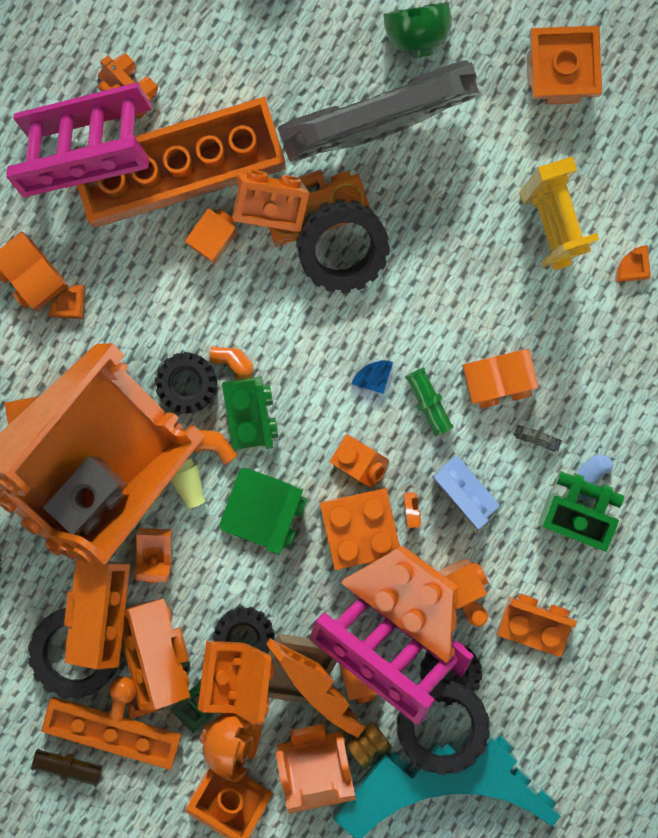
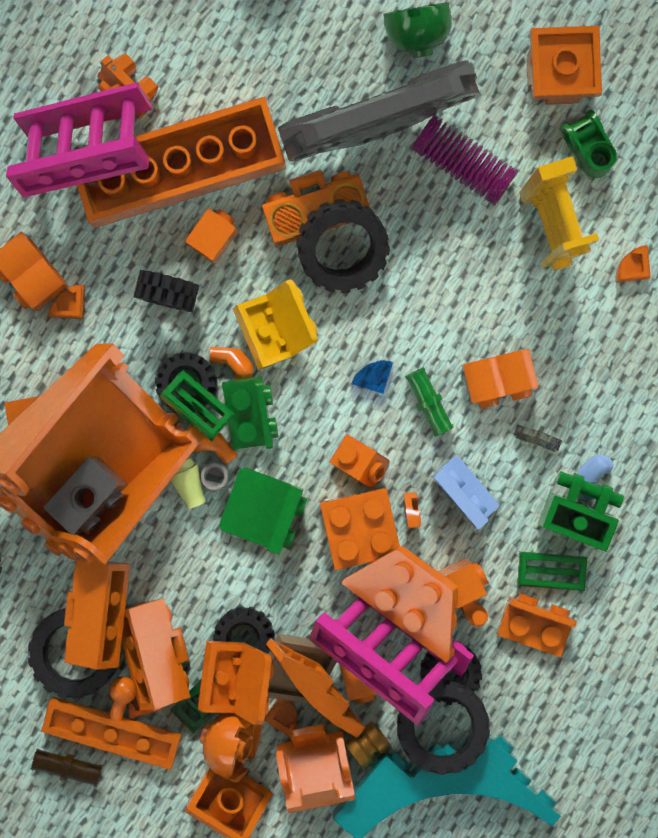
orange bracket [134,528,172,583] -> none
orange bracket [232,169,309,232] -> none
none -> black tyre [133,270,199,312]
none -> green tile [159,370,235,442]
none -> light grey hinge [201,463,228,492]
none -> yellow bracket [232,279,318,370]
none -> orange tile [264,699,298,738]
none -> magenta piece [412,114,518,206]
none -> green tile [516,551,588,591]
none -> green piece [560,109,617,178]

